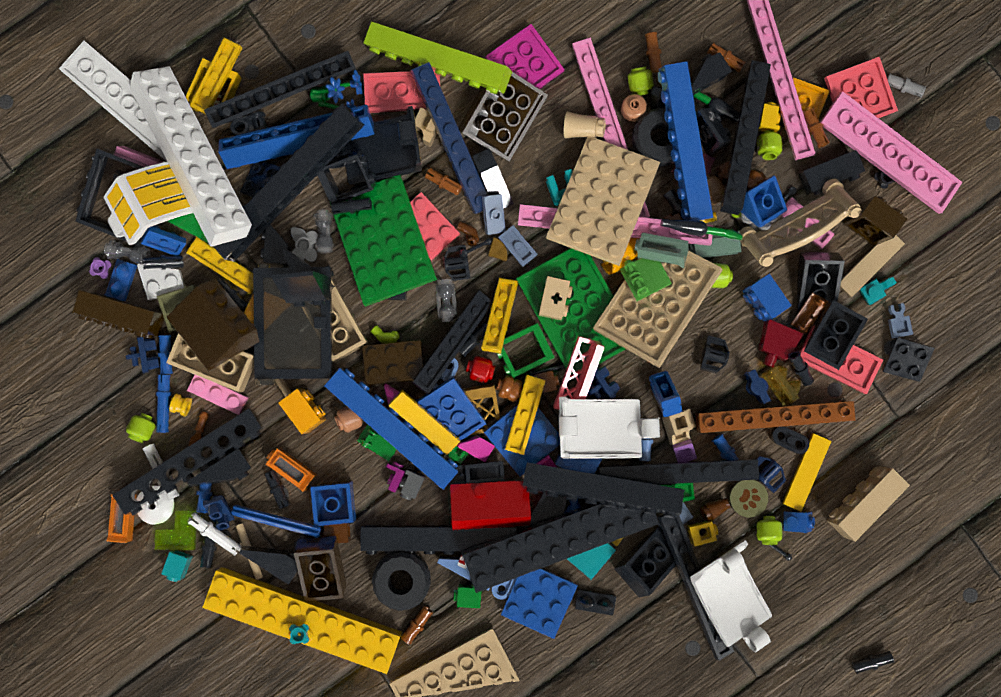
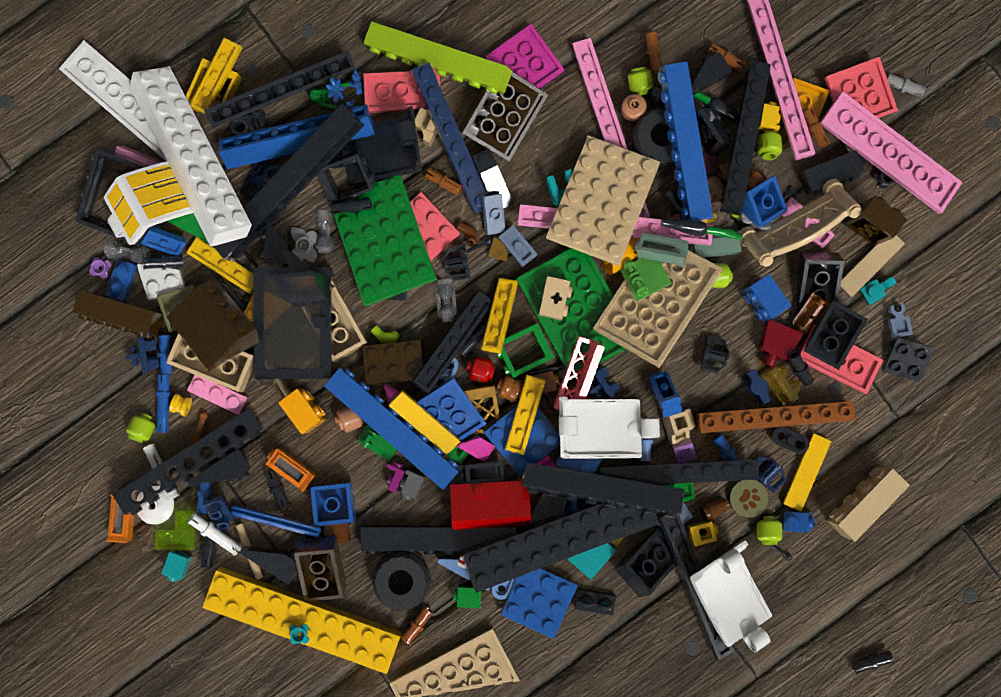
tan plant [564,111,606,138] -> none

